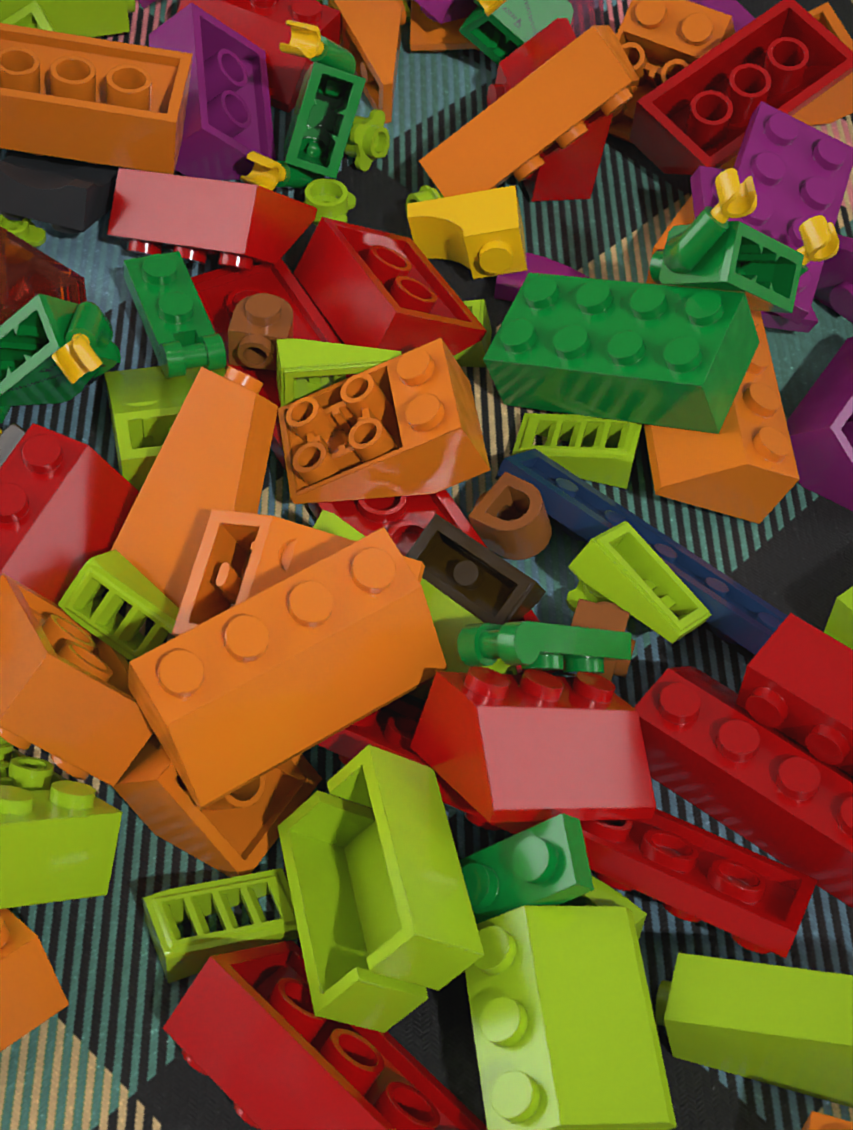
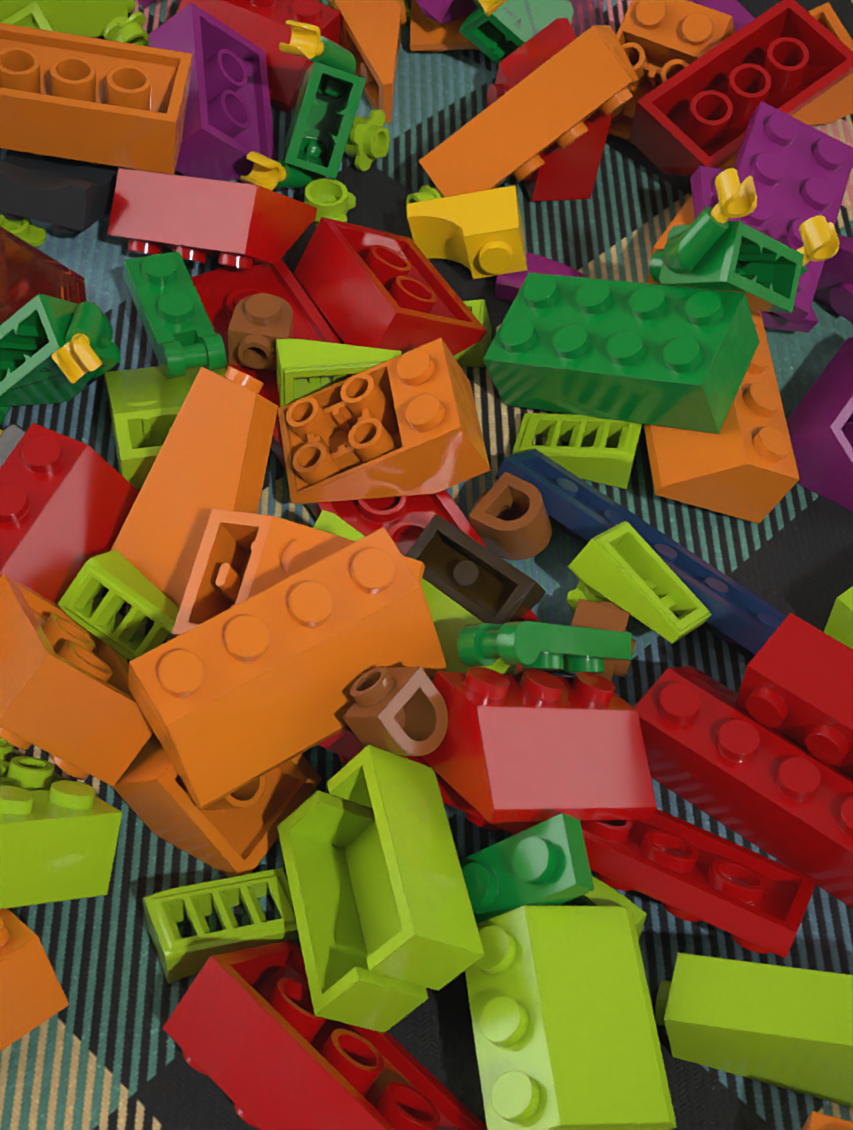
none -> lime plate [103,11,149,46]
none -> dark orange plate [342,666,448,756]

